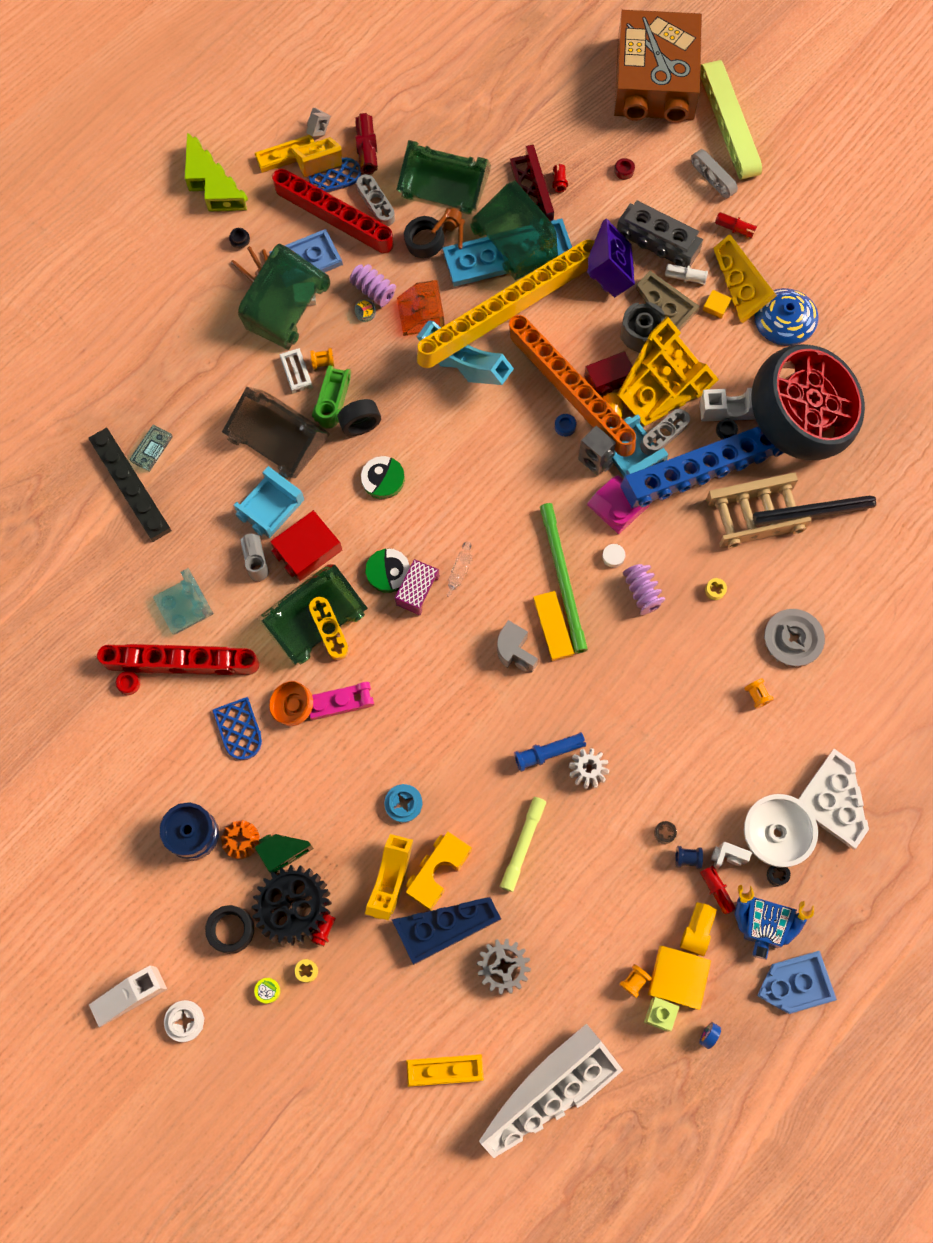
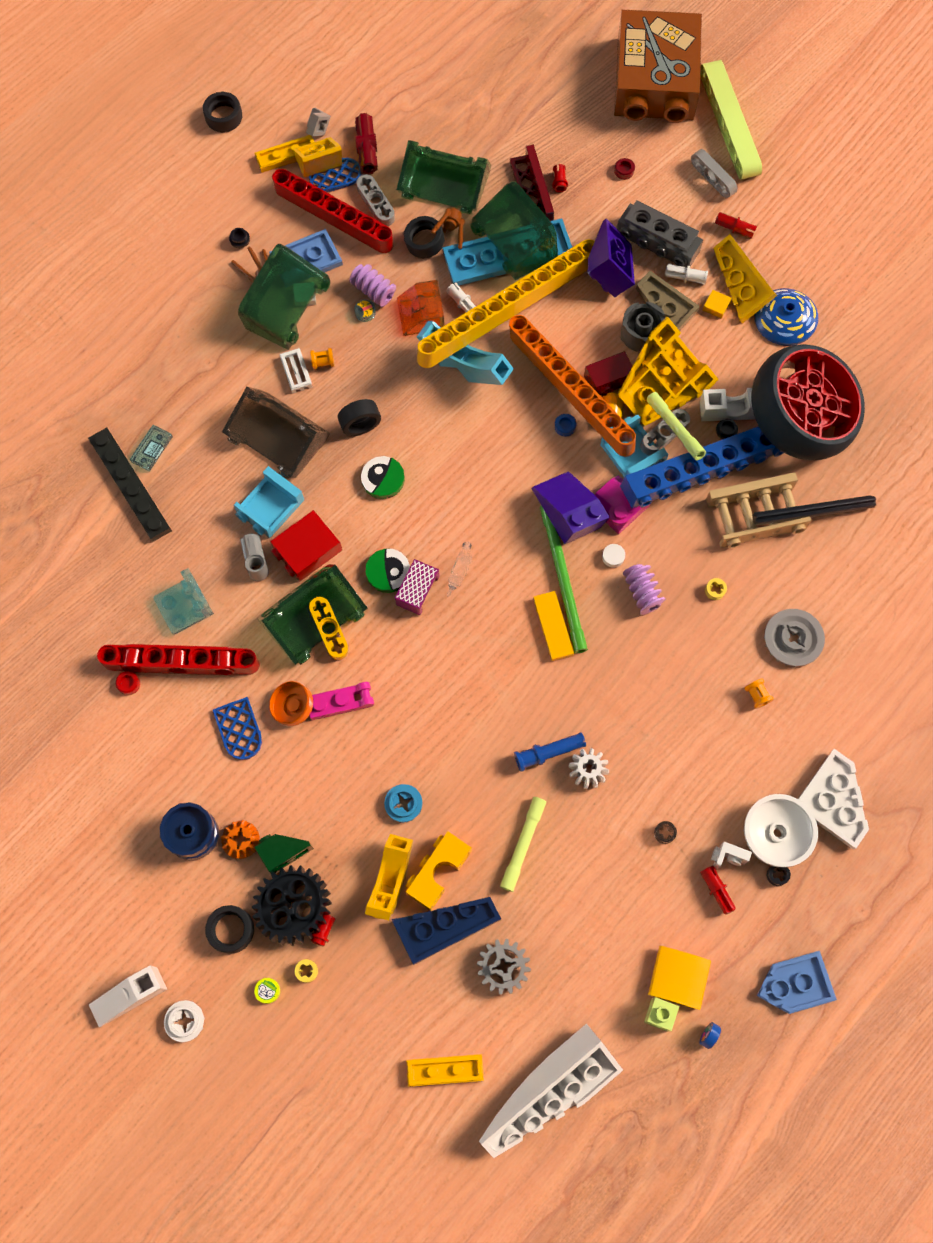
lime slope [185,133,248,211] -> none
bright green piece [312,365,351,429] -> none
light grey brick [497,620,538,672] -> none
flat silver brick [578,426,616,476] -> none
light orange bush [619,964,652,998] -> none
dark blue bush [675,846,703,869] -> none
yellow piece [680,902,717,957] -> none
torso [734,885,814,960] -> none
none -> black tyre [203,91,243,132]
none -> white axle [446,283,476,312]
none -> dark purple slope [531,471,609,544]
none -> yellowish green piece [647,392,706,460]

